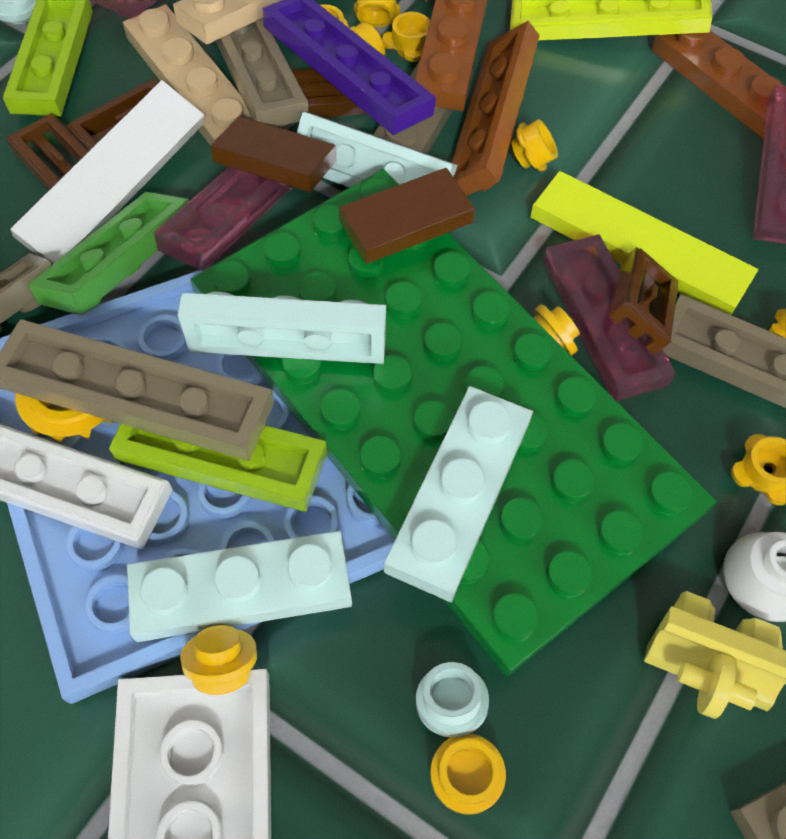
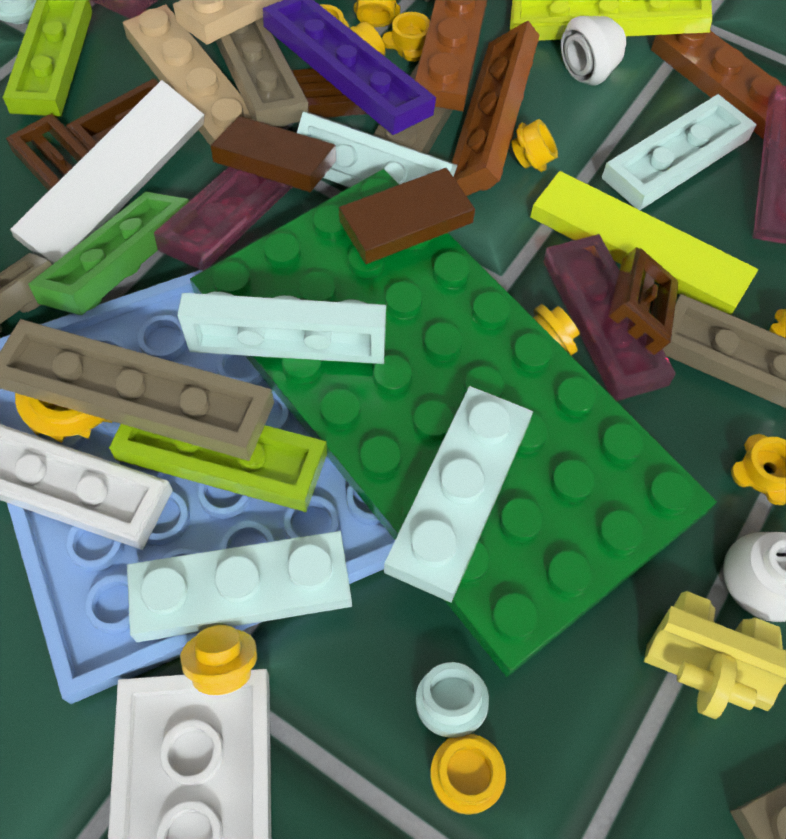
none -> white cone [561,16,626,86]
none -> light aqua plate [602,94,756,210]

